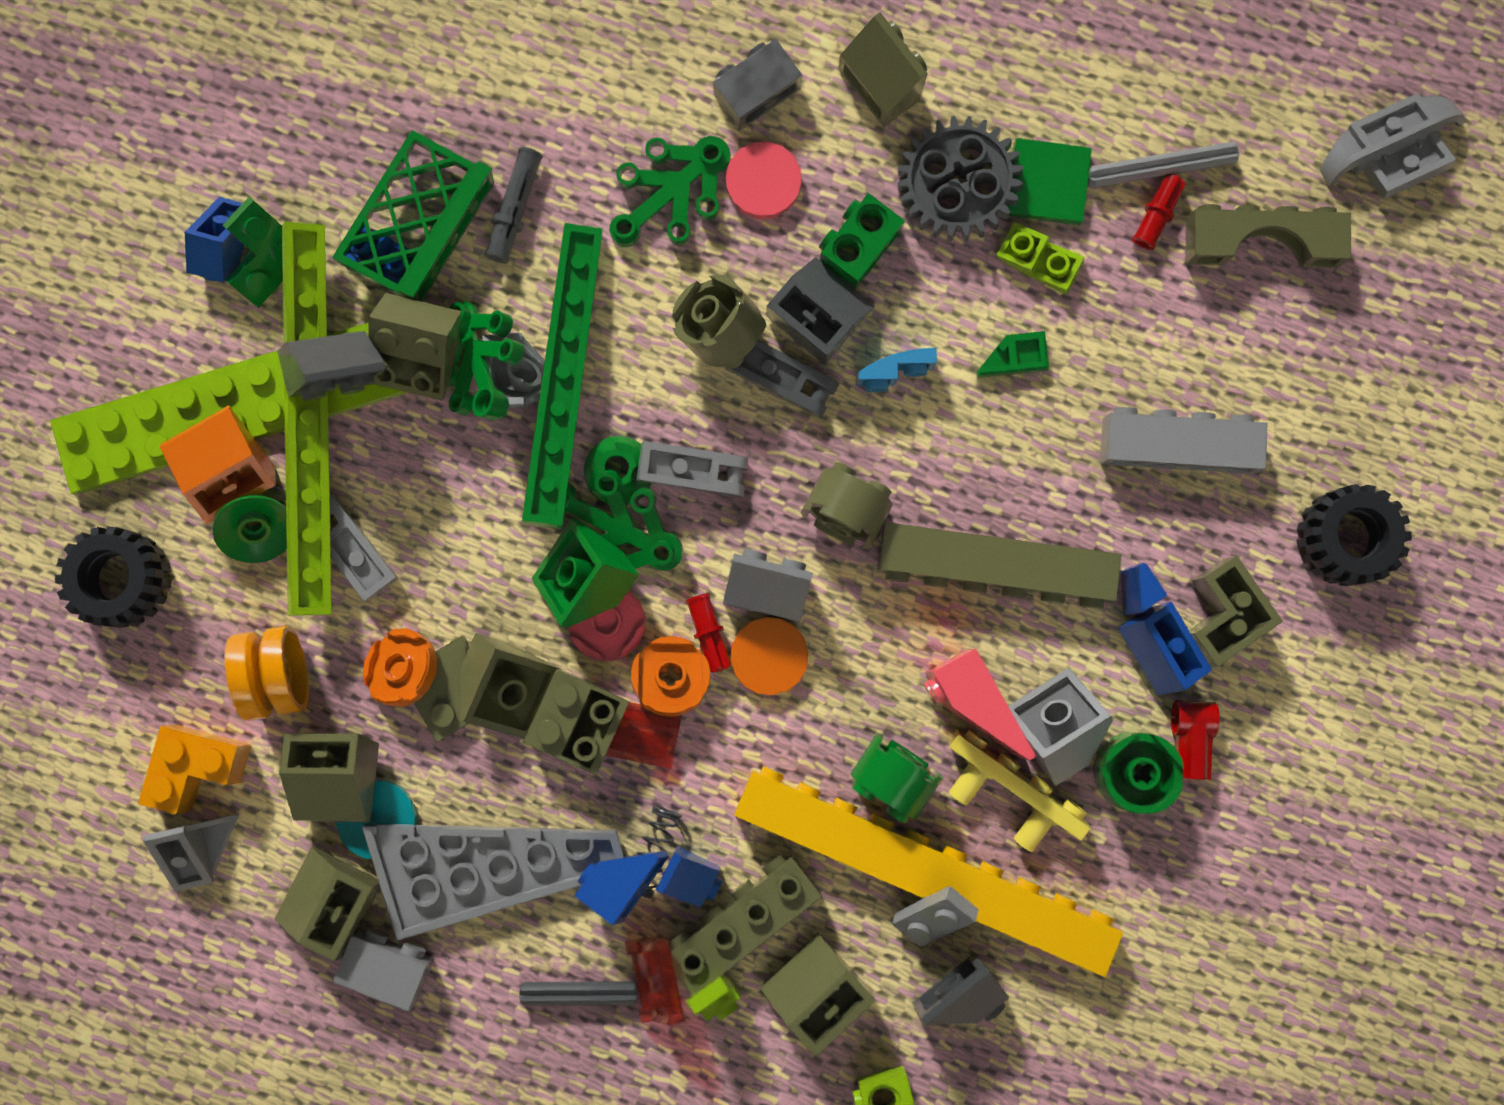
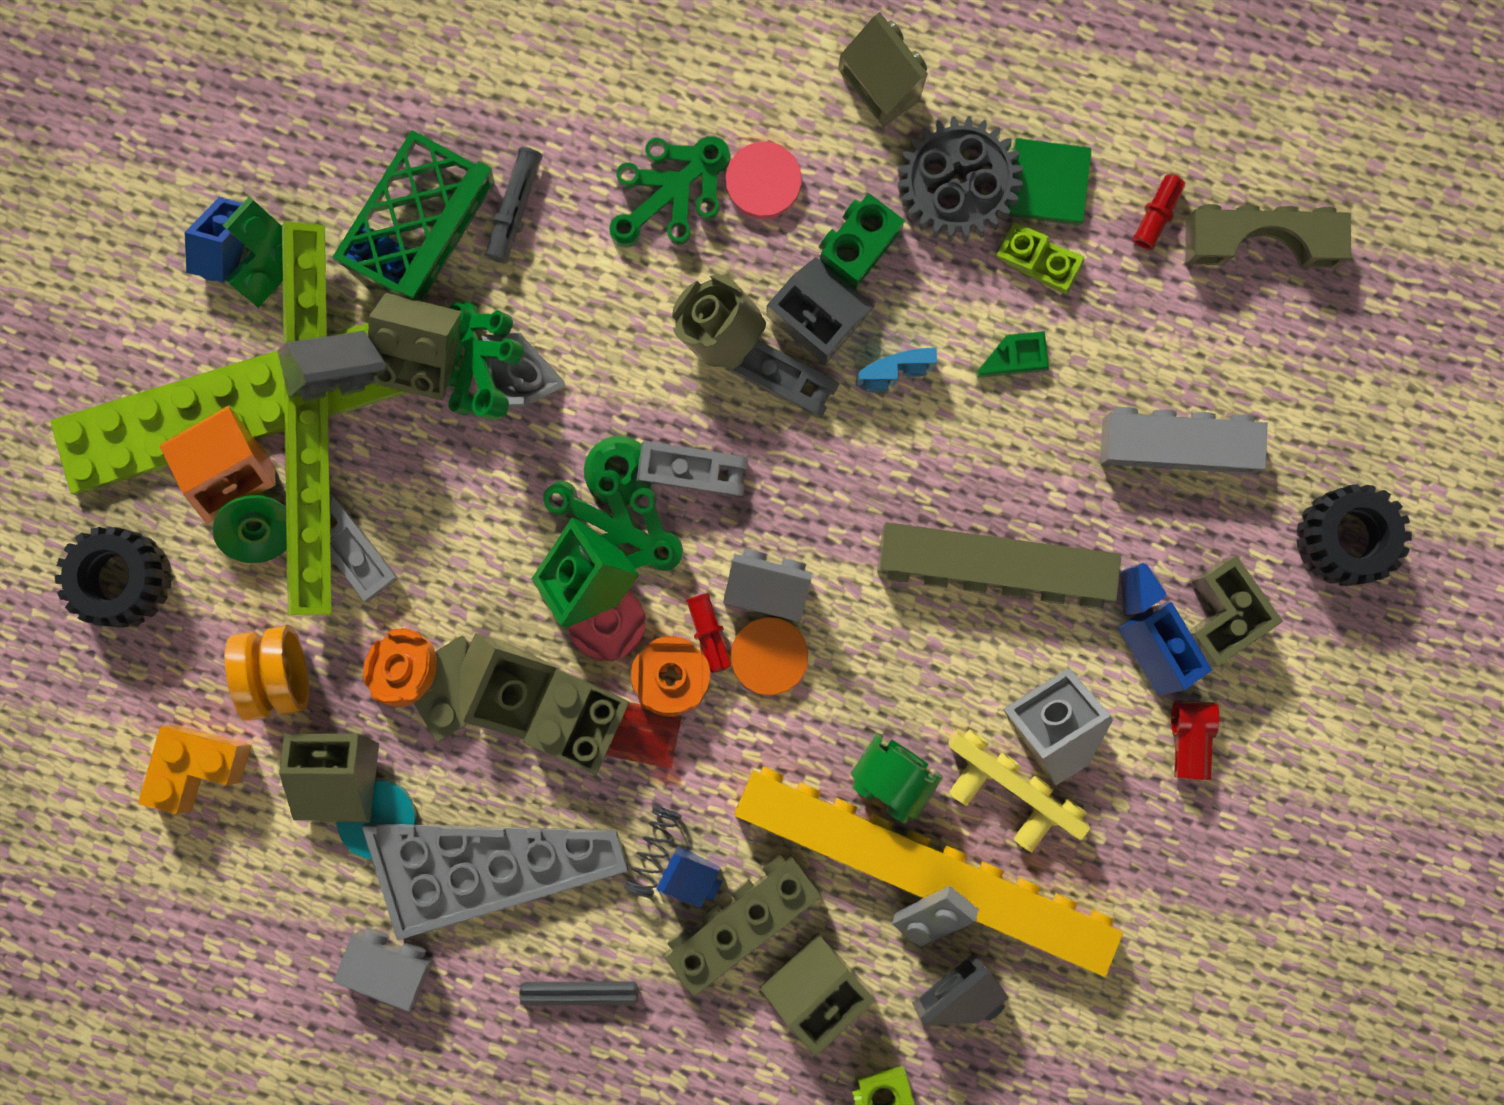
light grey slope [143,814,239,891] -> none
olive slope [274,846,380,962] -> none
green plate [522,223,603,529] -> none
blue slope [574,851,669,926] -> none
clear red plate [624,937,685,1026] -> none
lime slope [686,975,741,1022] -> none
flat silver brick [713,39,803,131] -> none
olive brick [801,462,893,549] -> none
coral slope [923,648,1036,760] -> none
light grey axle [1088,142,1239,188] -> none
green brick [1093,732,1184,814] -> none
light grey plate [1320,93,1466,200] -> none

